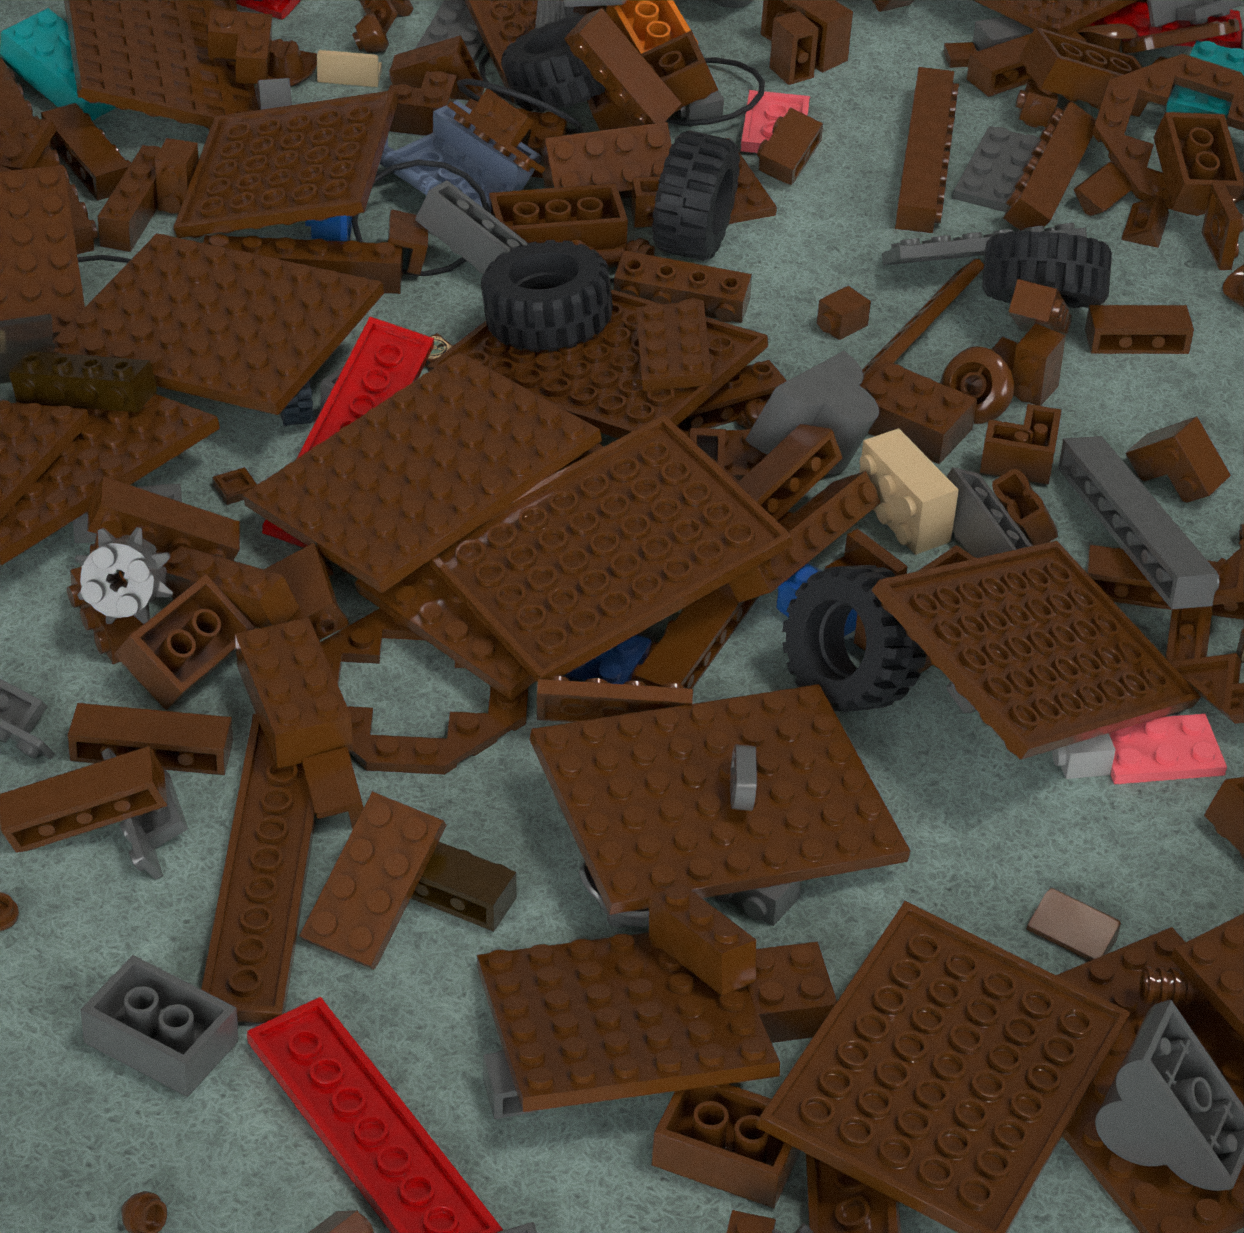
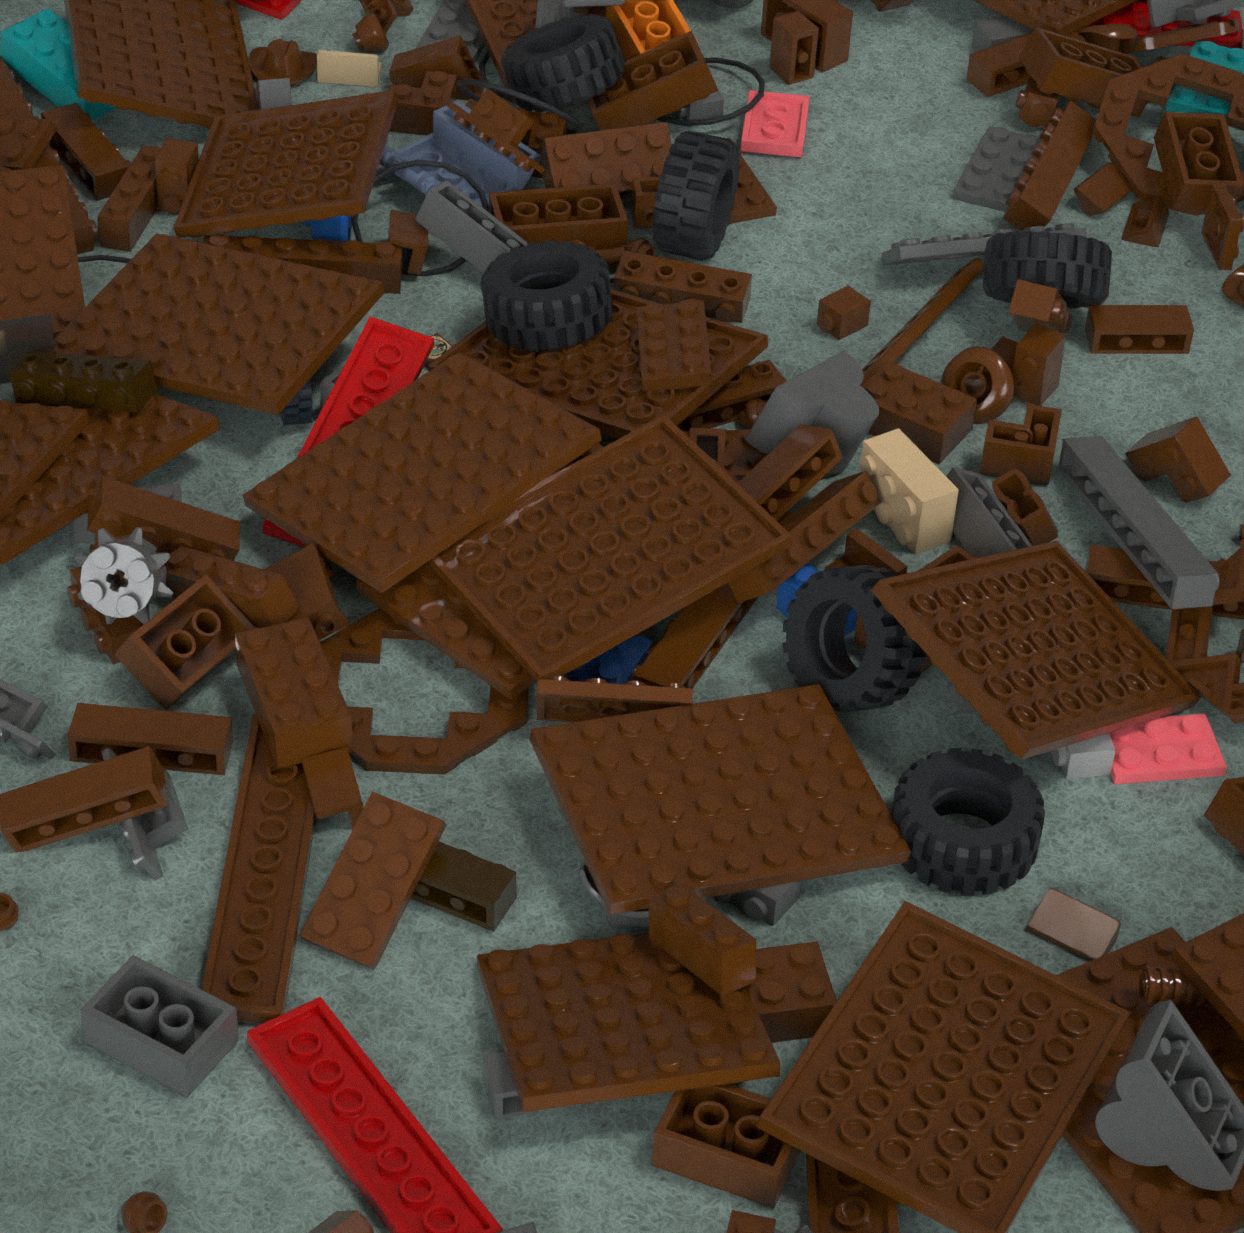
reddish brown brick [208,9,272,84] -> none
reddish brown tile [212,467,257,505] -> none
reddish brown brick [564,8,682,126] -> none
dark grey beam [730,744,757,811] -> none
reddish brown brick [757,107,823,185] -> none
reddish brown brick [895,67,959,233] -> none
reddish brown tile [943,42,977,68] -> none
none -> black tyre [891,748,1045,896]

